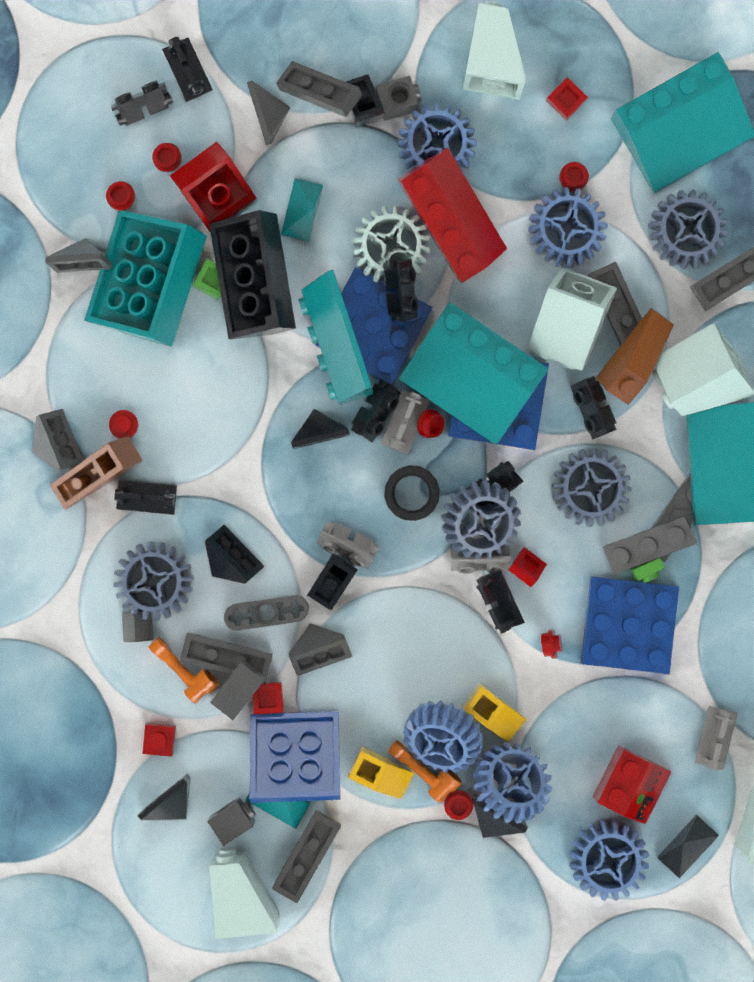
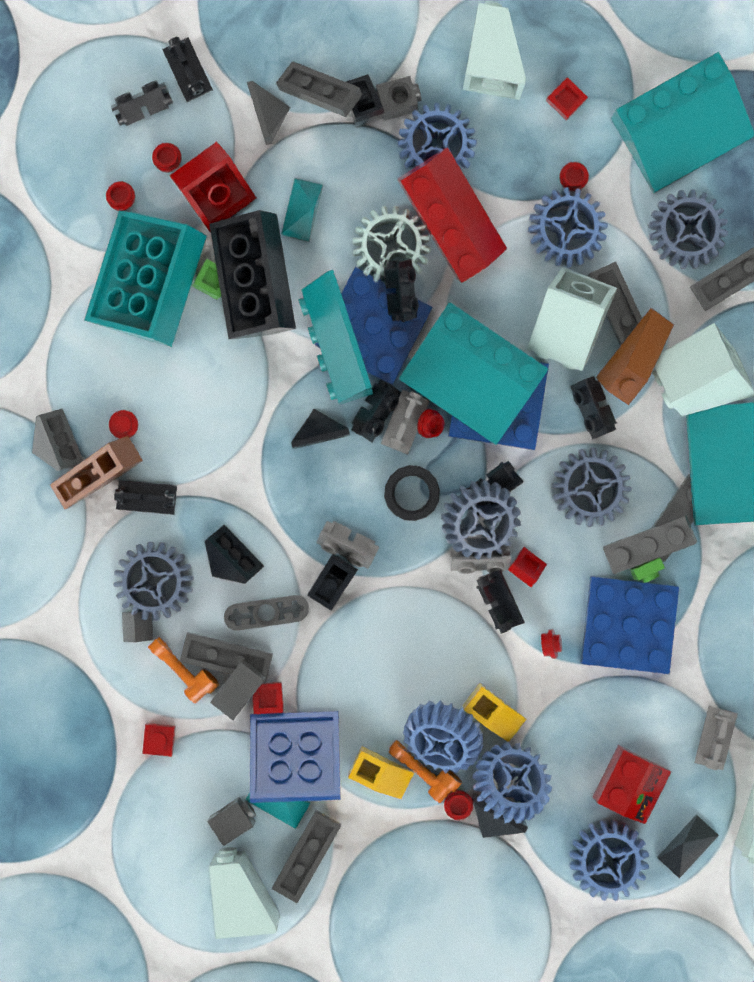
dark grey slope [45,238,112,273] -> none
black slope [137,774,191,820] -> none
dark grey slope [288,623,352,676] -> none

